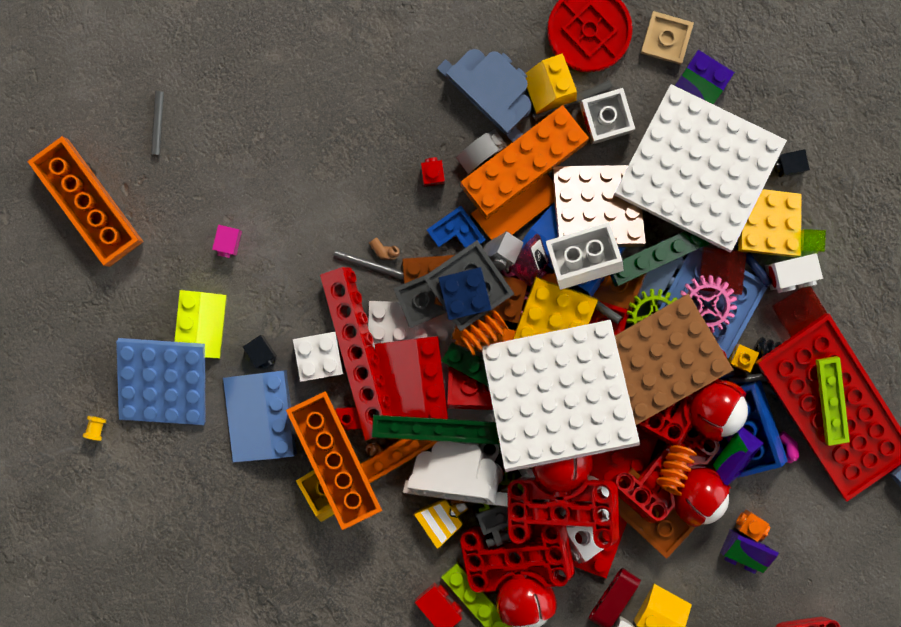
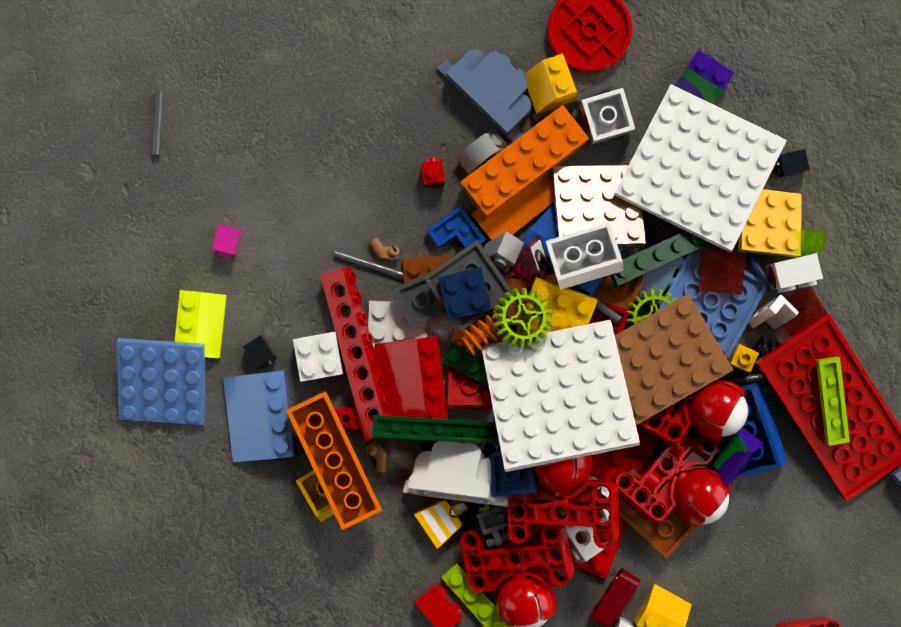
orange brick [27,136,144,267] -> none
yellow bush [82,416,106,441] -> none
orange tile [360,439,438,483] -> none
tan plate [641,11,694,65] -> none
orange piece [656,445,697,496] -> none
bright pink gear [680,275,737,333] -> none
dark purple slope [720,529,779,574] -> none
orange brick [735,509,770,542] -> none
dark pink arm [779,431,799,463] -> none
none -> dark blue plate [490,452,537,498]
none -> lime gear [492,288,553,348]
none -> white panel [748,295,799,329]

